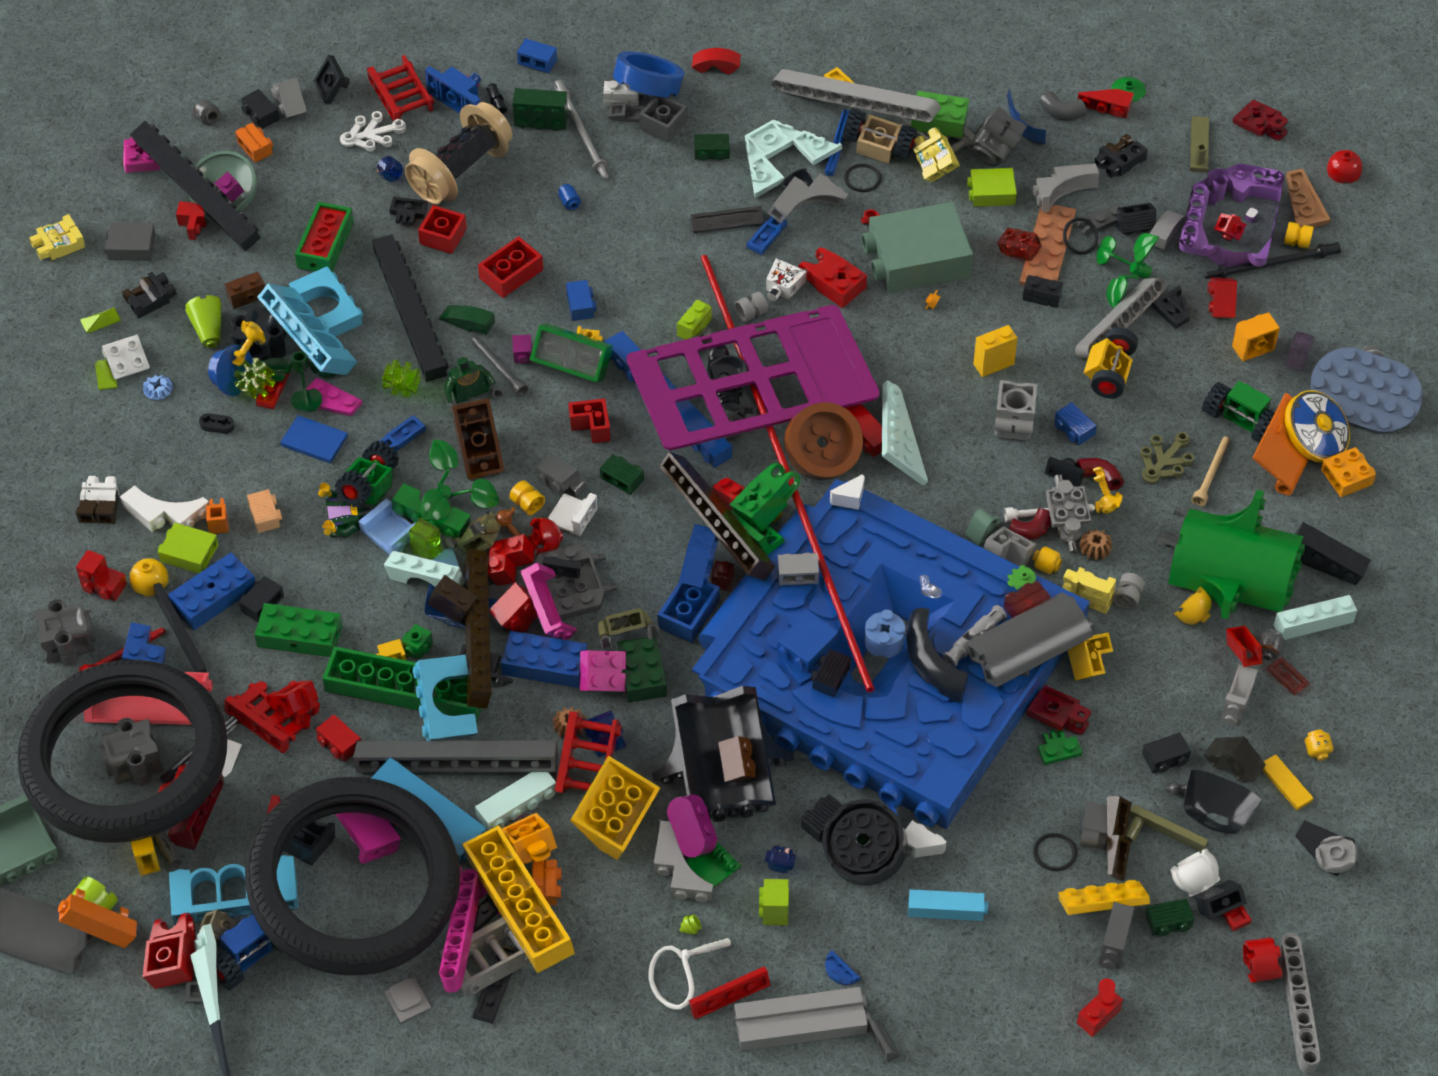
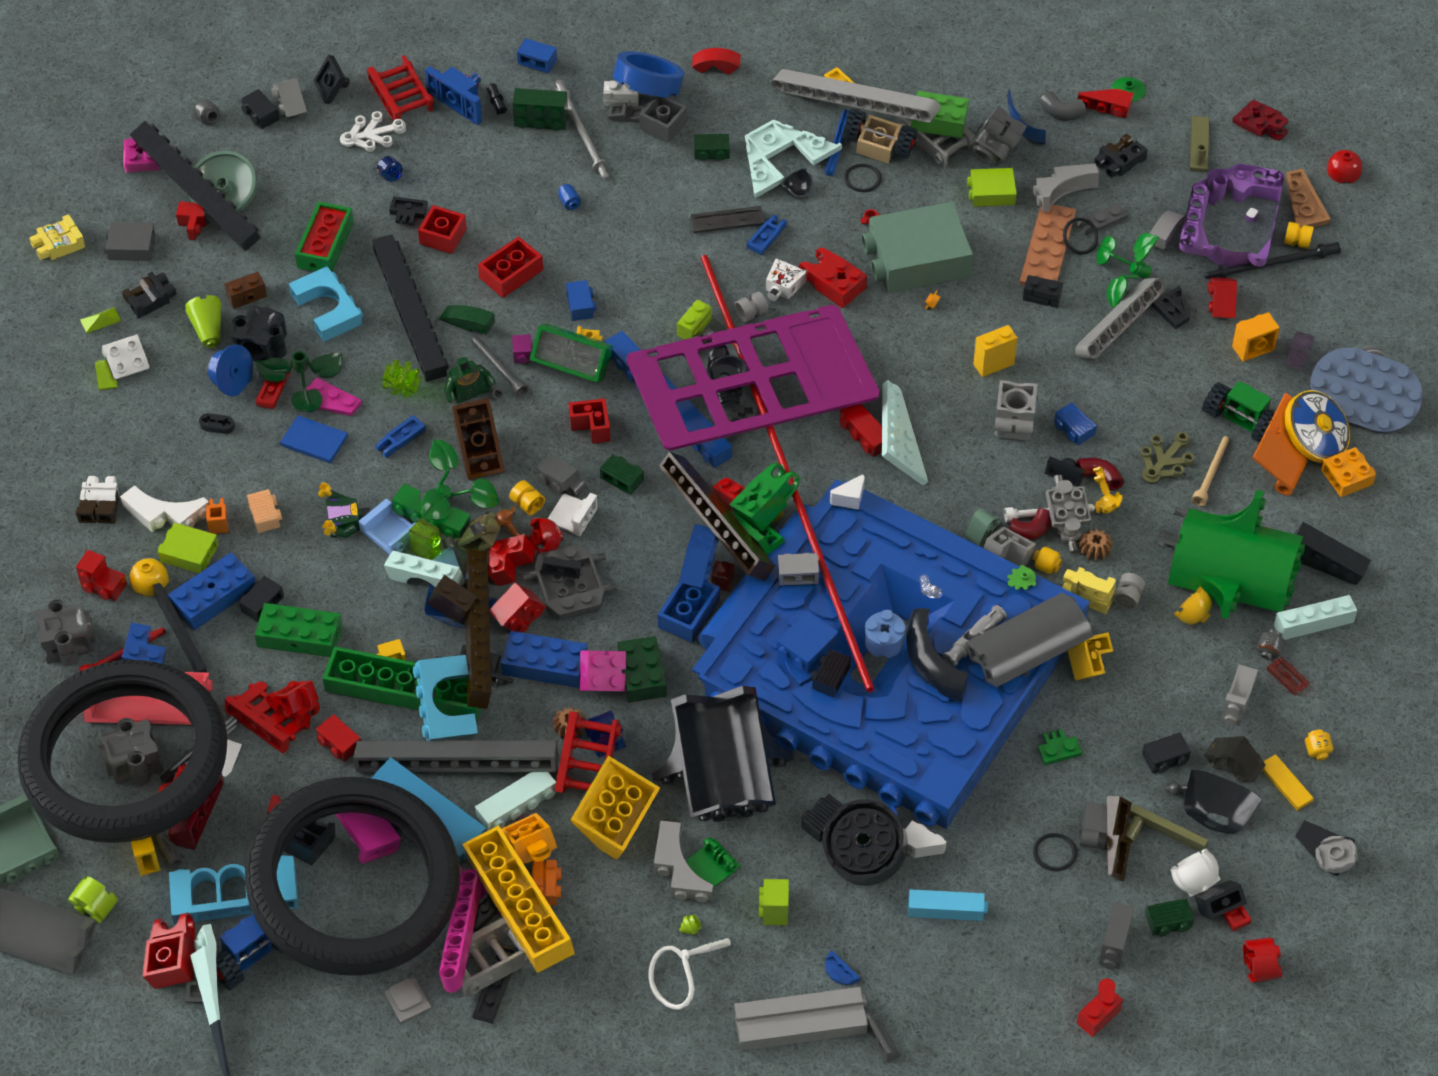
orange brick [58,888,137,949] -> none
light blue gear [143,374,173,400] -> none
dark tan brick [198,909,236,943] -> none
magenta brick [214,171,244,202] -> none
yellow piece [232,321,266,366] -> none
clear neon green gear [234,358,275,399] -> none
orange brick [235,123,273,163] -> none
medium azure fence [258,283,357,375] -> none
brick [334,440,399,507] -> none
green brick [402,624,433,660] -> none
tan brick [405,102,512,204] -> none
dark pink panel [521,563,577,640] -> none
olive torso [598,607,660,651] -> none
magenta brick [667,795,717,857] -> none
red tile [689,966,771,1020] -> none
piece [718,736,756,783] -> none
clear blue head [765,845,796,874] -> none
light grey arch [767,173,848,223] -> none
dark orange brick [784,402,863,480] -> none
light yellow hips [913,127,960,182] -> none
clear red brick [997,227,1042,261] -> none
clear red brick [1003,581,1051,618] -> none
dark red plate [1026,685,1091,735] -> none
yellow piece [1058,880,1150,915] -> none
brick [1084,328,1138,399] -> none
black brick [1117,202,1157,235] -> none
red brick [1214,213,1247,241] -> none
red window [1226,625,1262,667] -> none
light grey beam [1279,933,1320,1073] -> none

